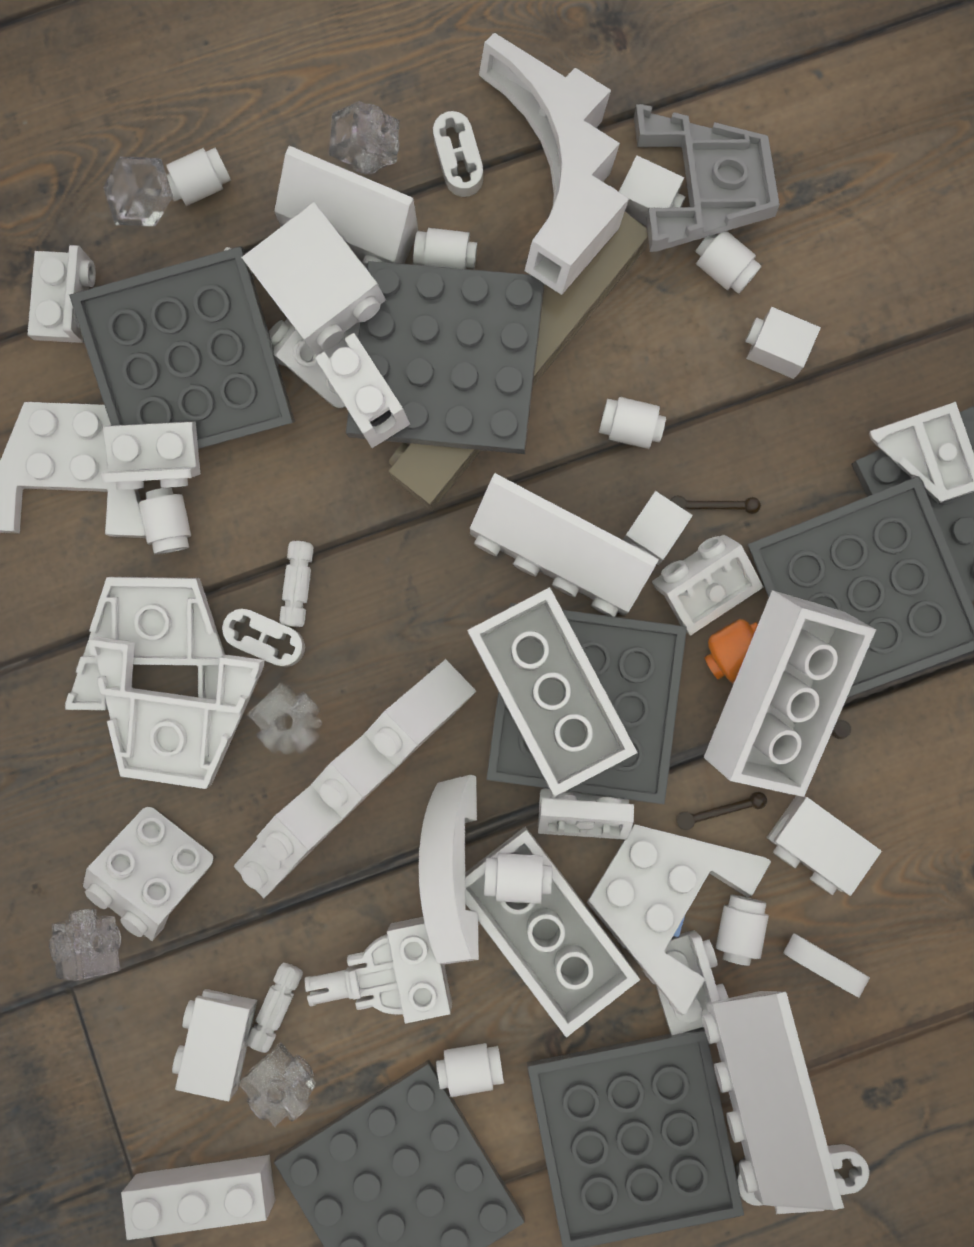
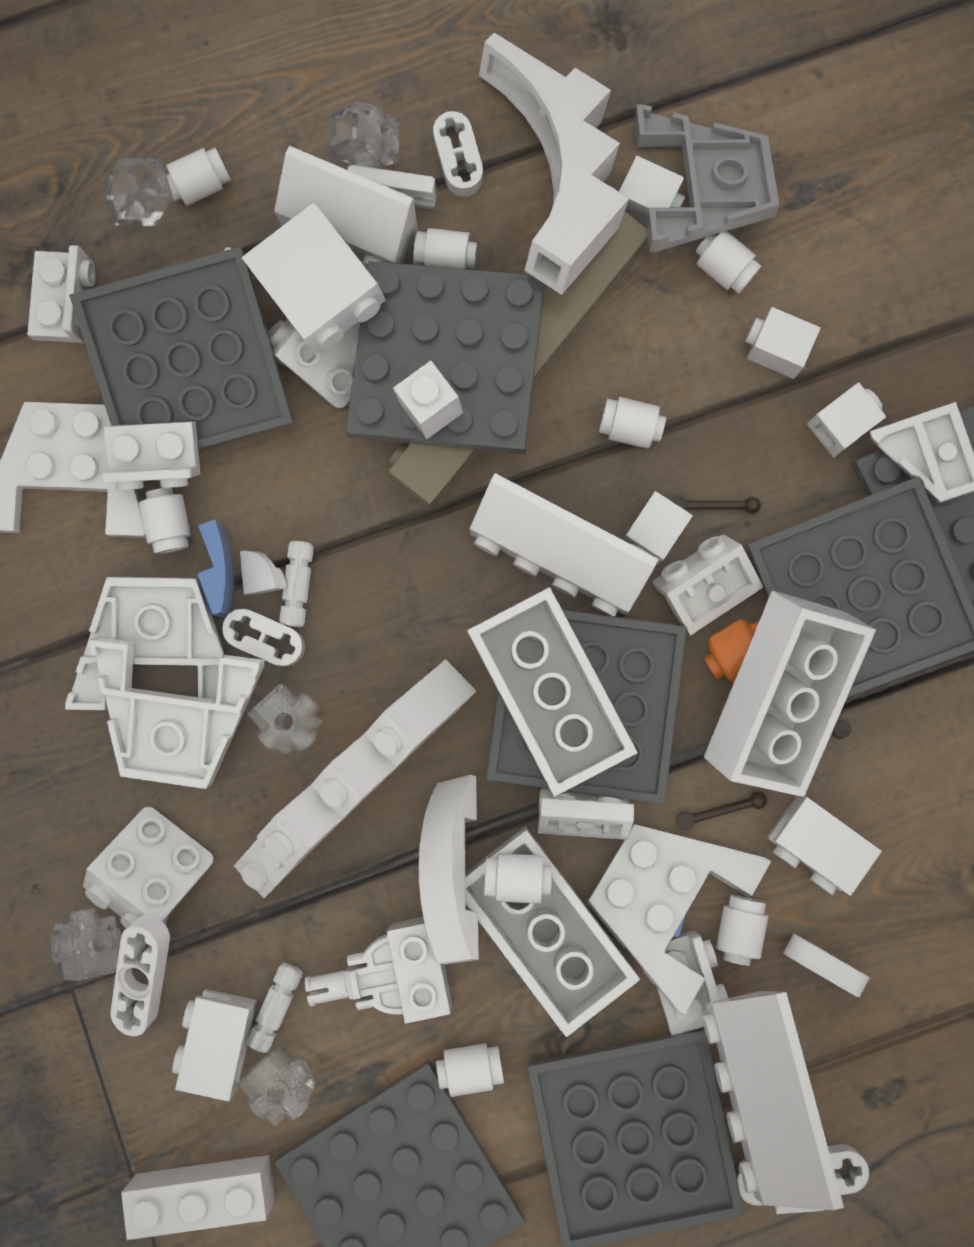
white brick [315,333,410,448] -> none
none -> white beam [110,915,170,1036]
none -> medium blue slope [197,519,234,619]
none -> white tile [240,551,287,595]
none -> white tile [348,165,437,210]
none -> white brick [393,360,463,439]
none -> white brick [807,382,886,458]

